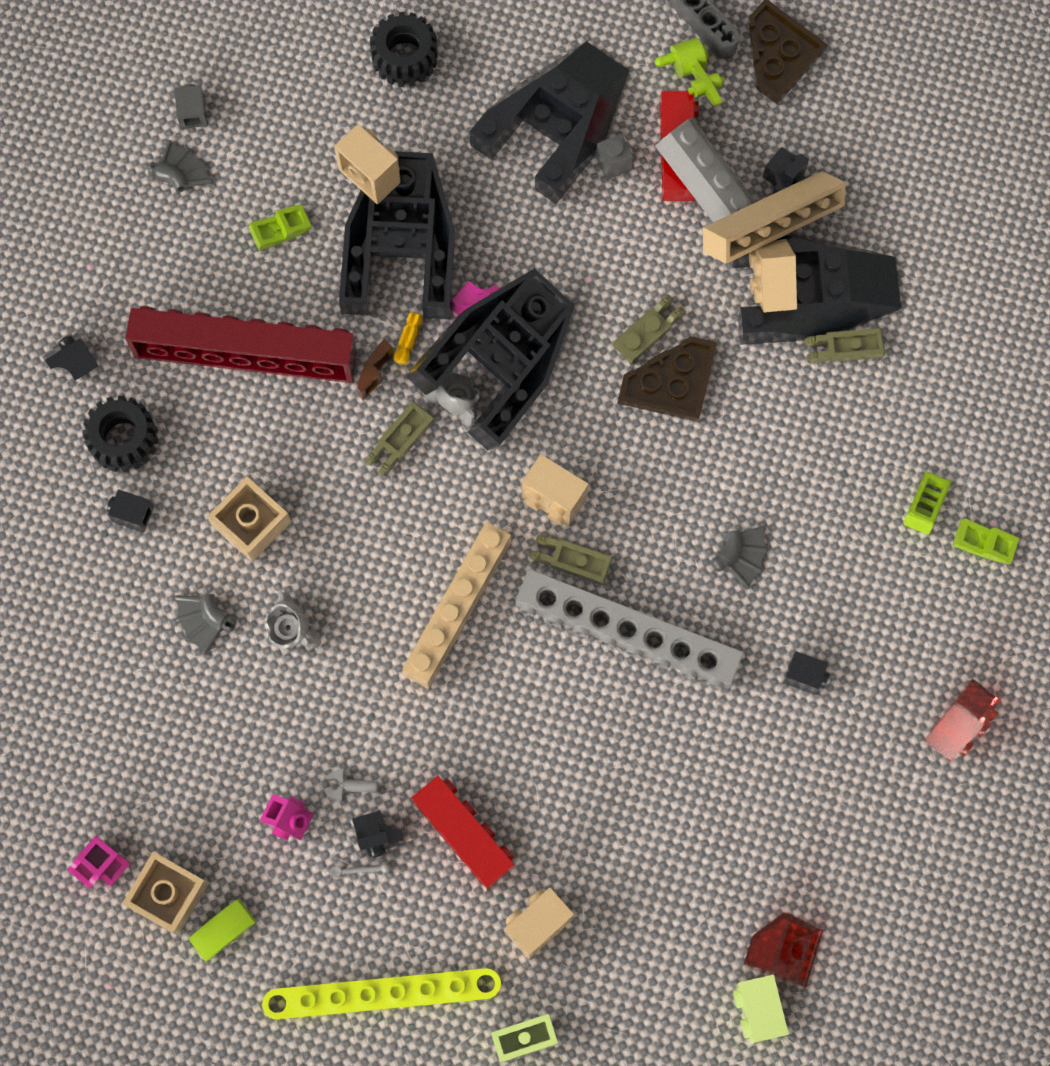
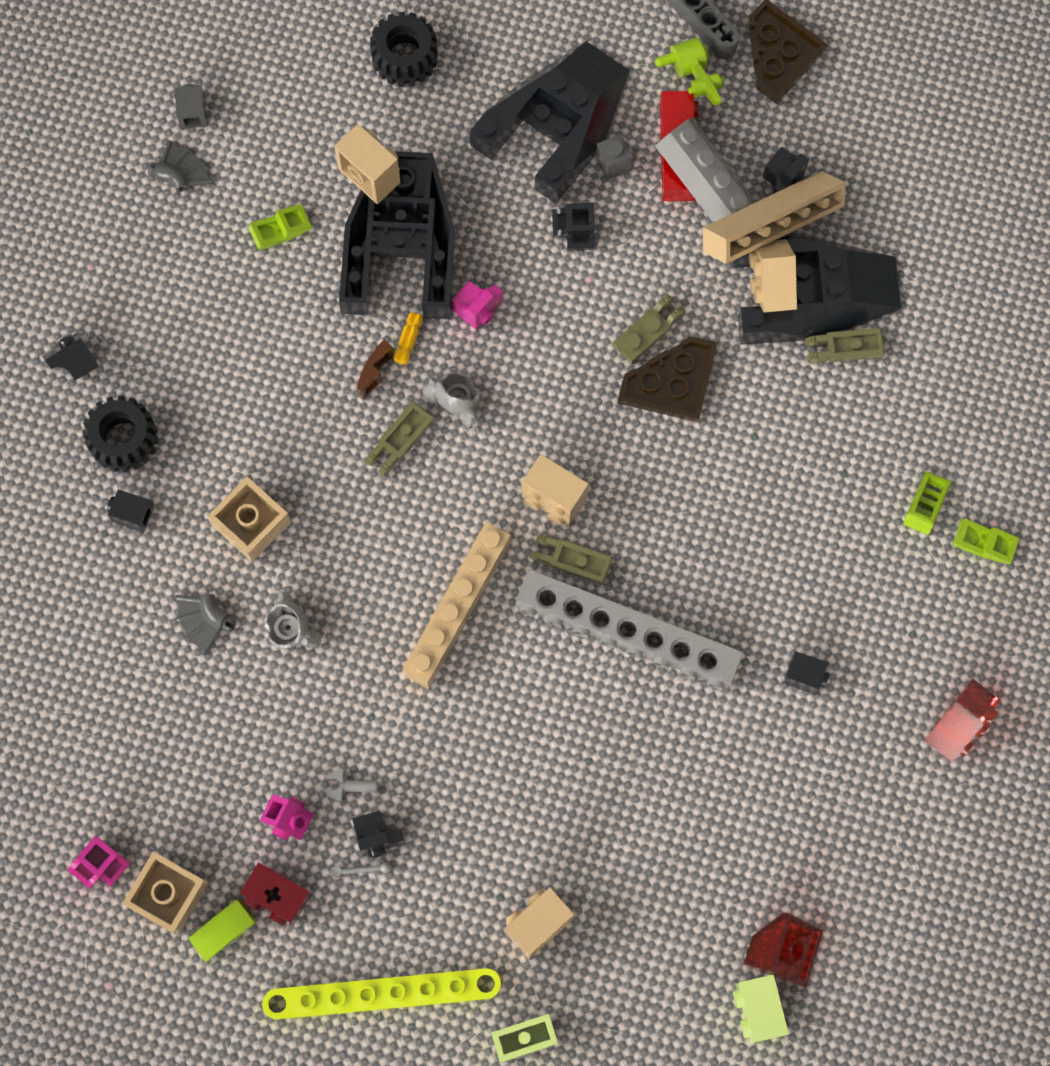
dark red brick [125,306,357,383] -> none
black wedge [405,268,575,451] -> none
red brick [411,775,515,891] -> none
dark grey arm [711,526,769,590] -> none
none -> dark red brick [240,862,312,926]
none -> black brick [552,203,595,251]

